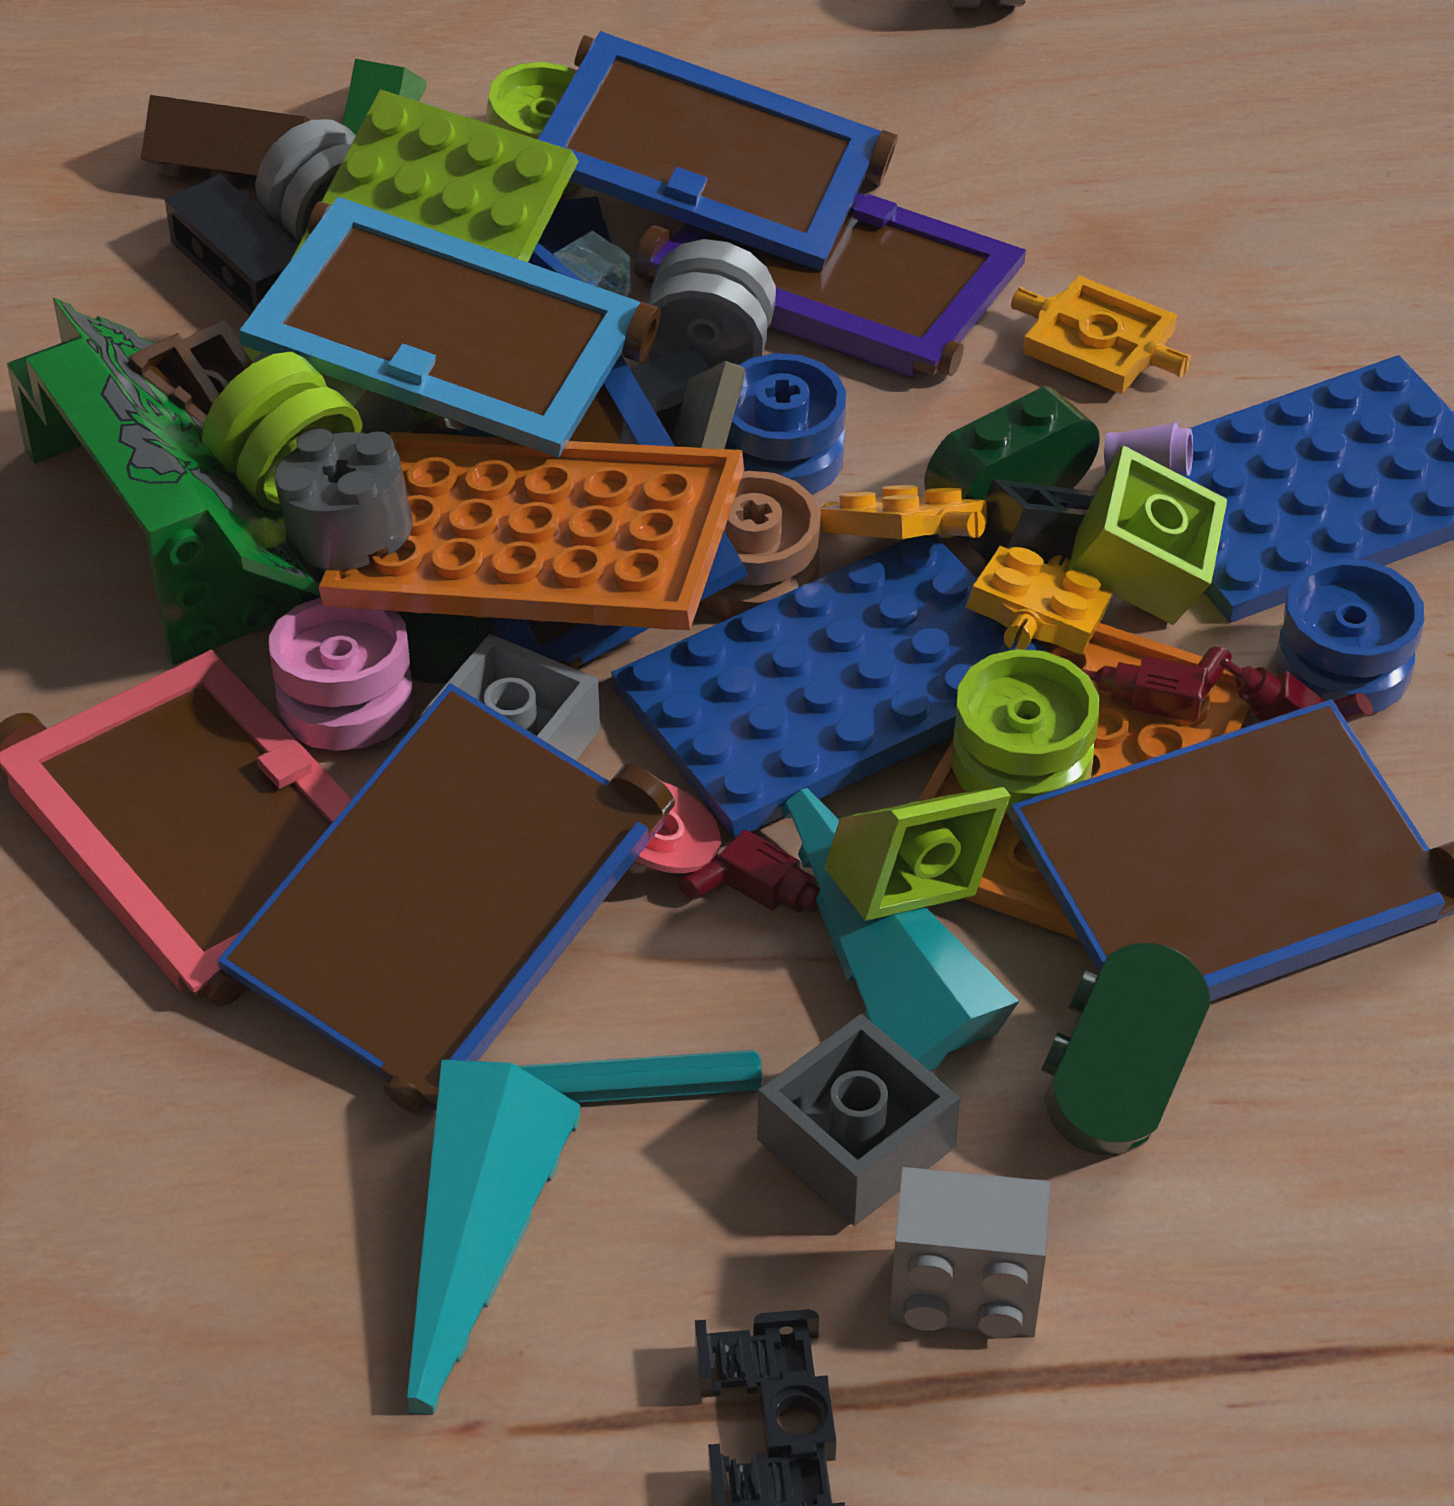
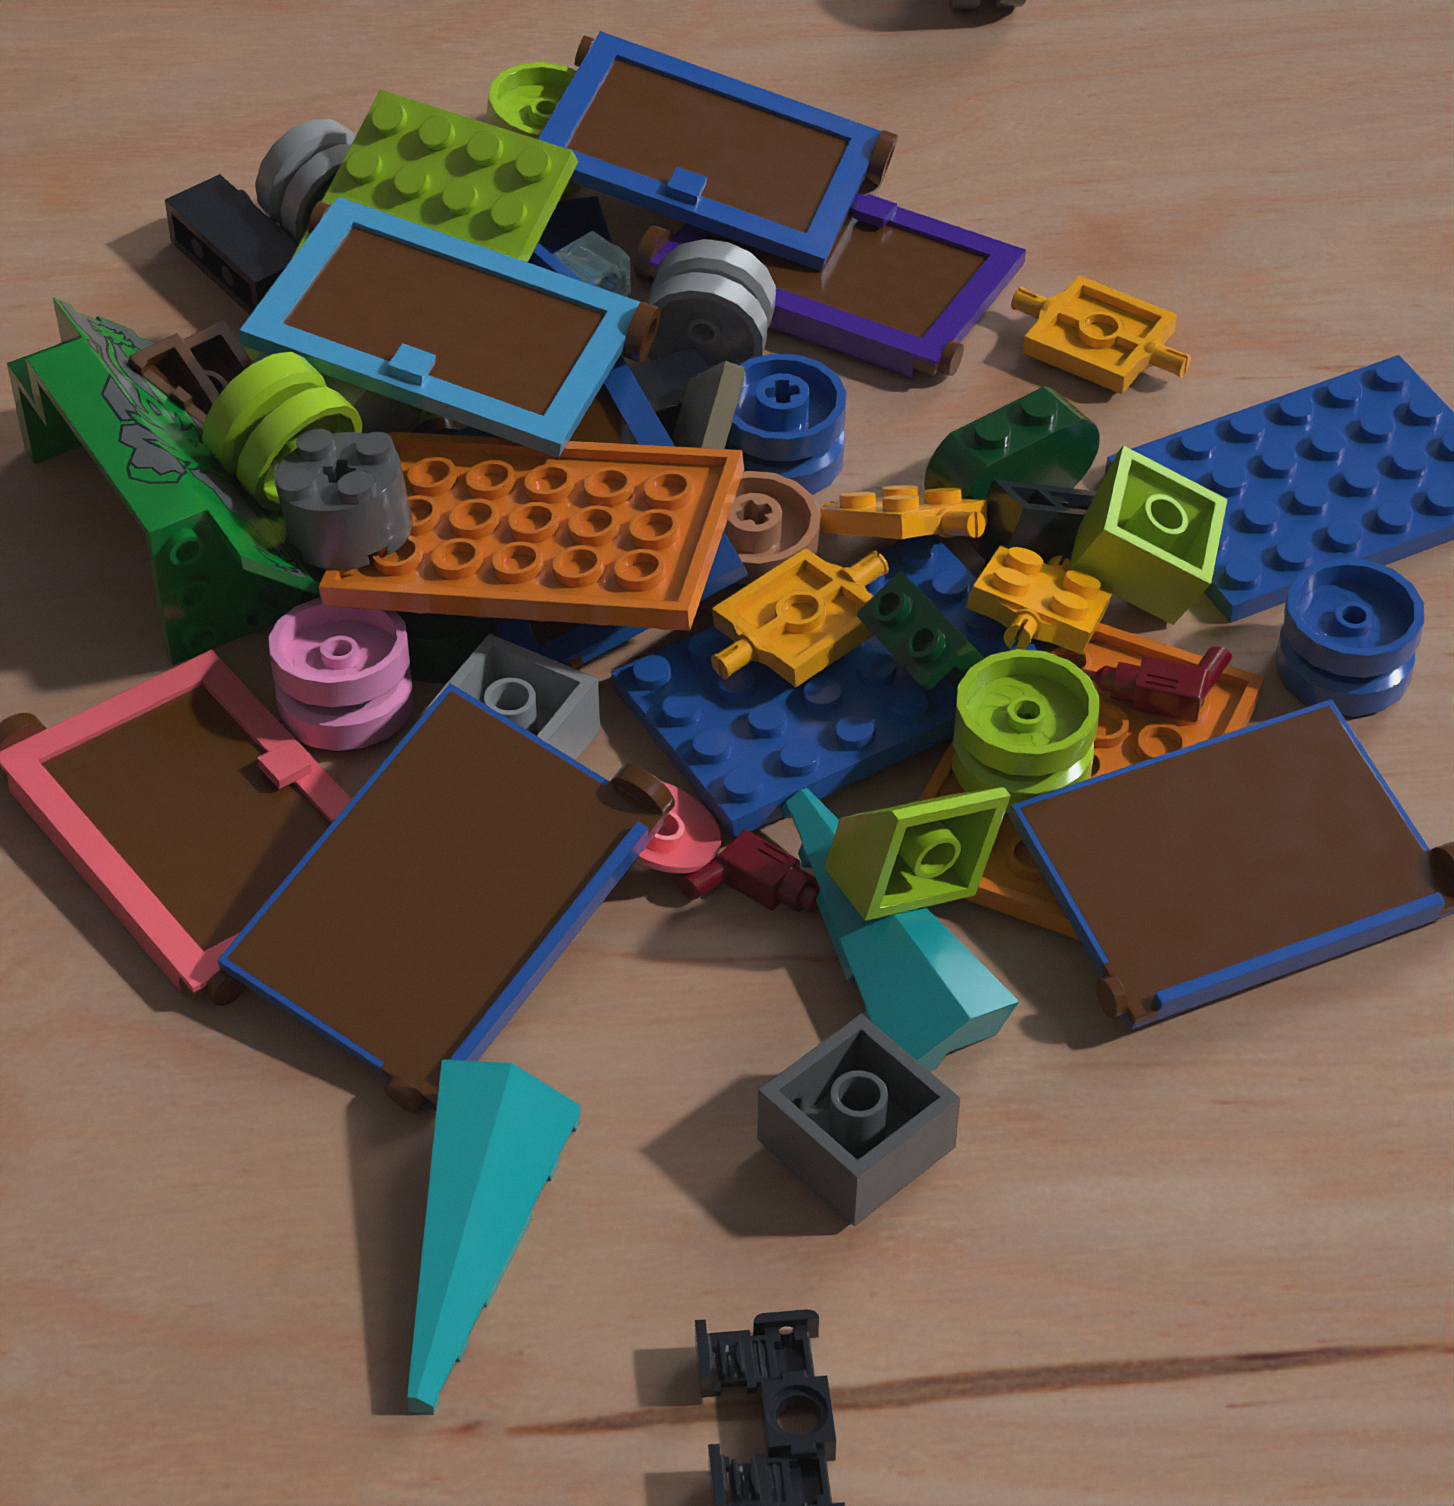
reddish brown slope [141,95,310,187] -> none
green slope [342,59,426,135] -> none
teal axle [517,1050,762,1103] -> none
light grey brick [889,1167,1050,1338] -> none
dark green brick [1041,943,1211,1155] -> none
lavender cone [1104,422,1193,476] -> none
dark red piece [1220,658,1373,723] -> none
none -> light orange plate [711,548,889,687]
none -> dark green bracket [857,570,985,690]

